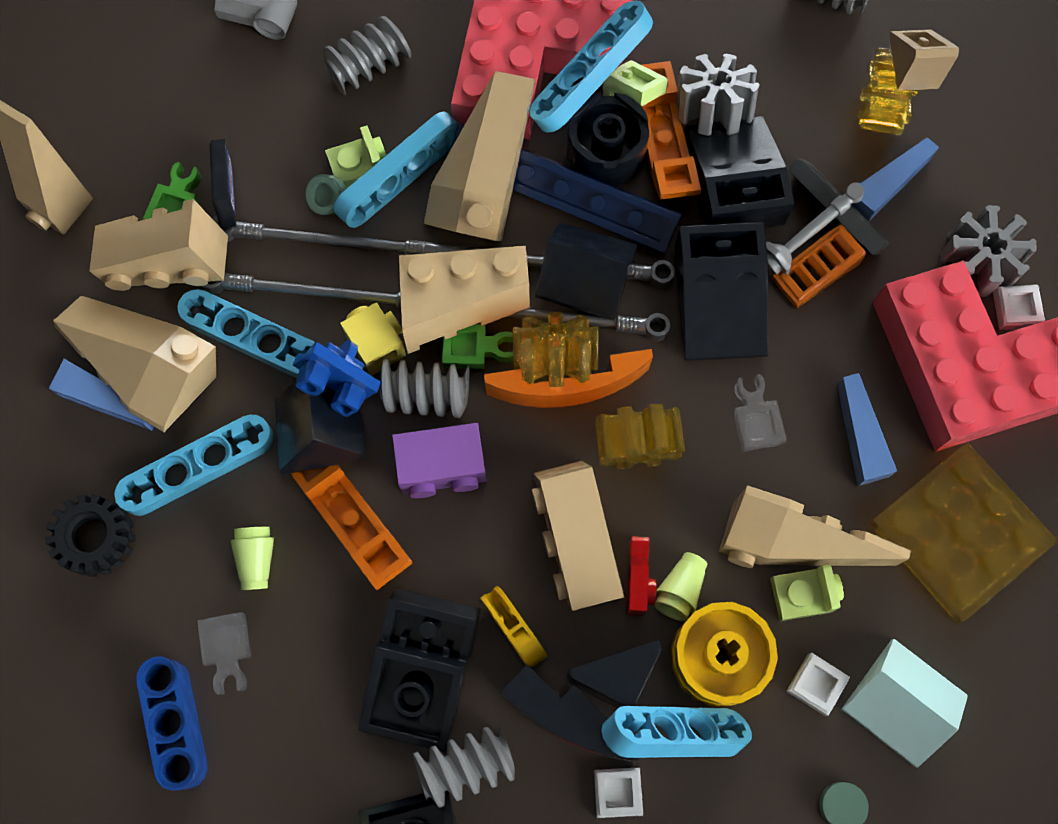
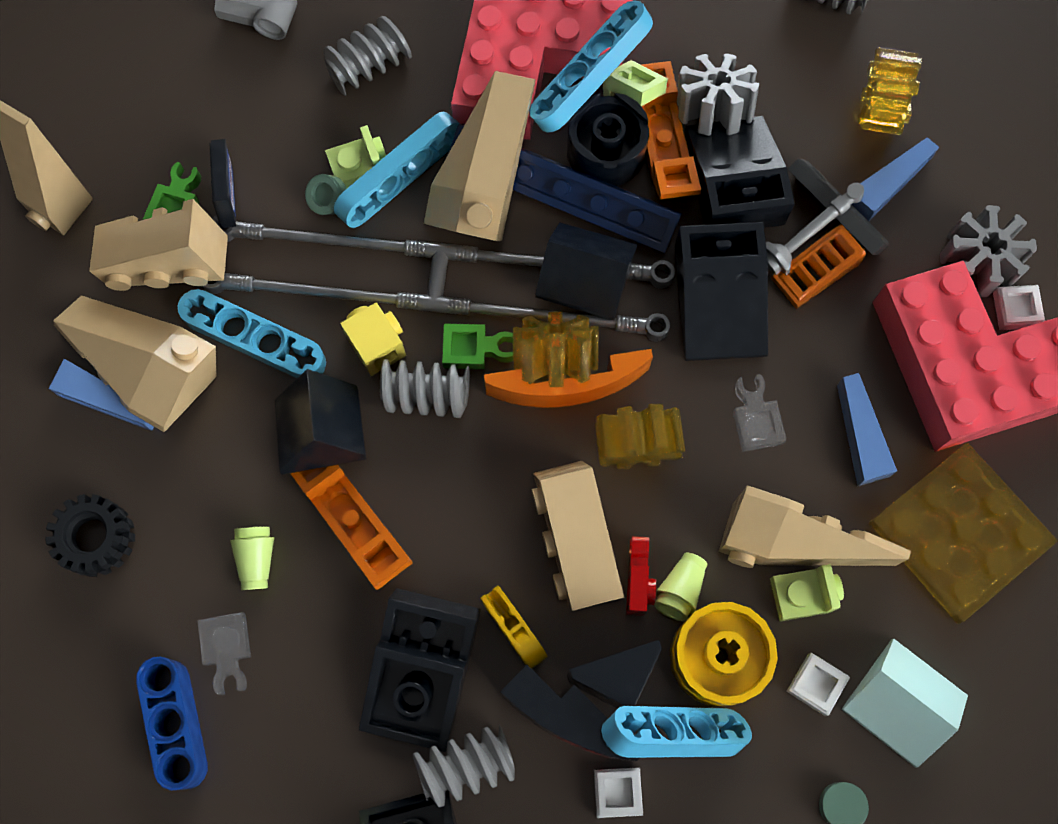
medium azure beam [114,415,274,516] -> none
blue hips [292,340,381,417] -> none
medium lavender brick [392,423,487,498] -> none
tan wedge [399,246,530,354] -> none
tan slope [890,30,959,91] -> none

